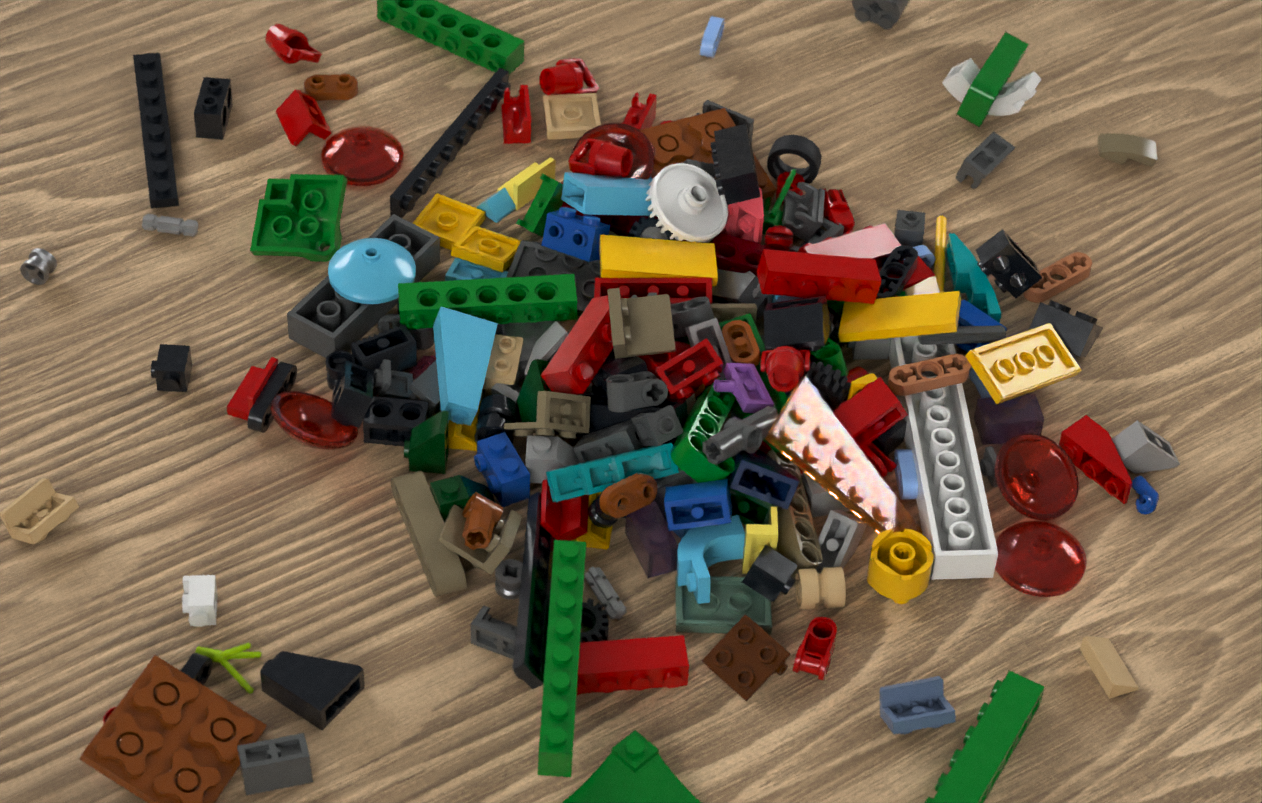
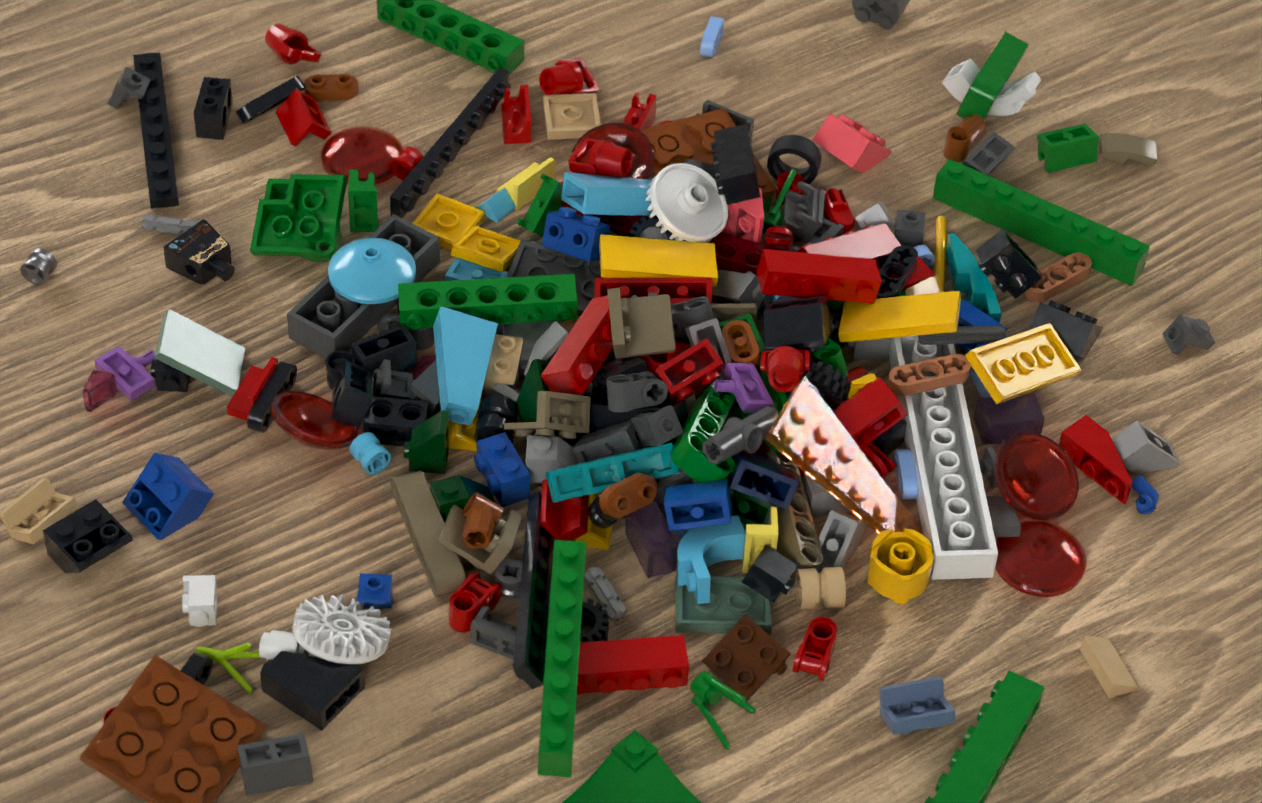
none -> black slope [43,499,133,573]
none -> clear pink slope [83,370,117,412]
none -> medium lavender plate [94,346,157,401]
none -> dark grey bracket [107,67,150,109]
none -> blue slope [122,453,214,540]
none -> tile [154,309,245,396]
none -> black torso [163,219,235,284]
none -> black beam [236,75,306,124]
none -> white brick [259,630,309,661]
none -> white wheel [292,595,391,664]
none -> green hinge [348,169,378,232]
none -> medium azure wheel [349,432,391,475]
none -> blue bracket [357,573,393,609]
none -> red wheel [391,146,424,180]
none -> red piece [449,572,503,632]
none -> green plant [690,671,756,750]
none -> coral slope [812,113,892,173]
none -> light grey panel [855,200,895,229]
none -> green brick [933,159,1150,286]
none -> dark orange piece [943,114,987,162]
none -> dark grey tile [986,496,1021,537]
none -> green hinge [1037,123,1099,173]
none -> dark grey bracket [1163,315,1215,354]

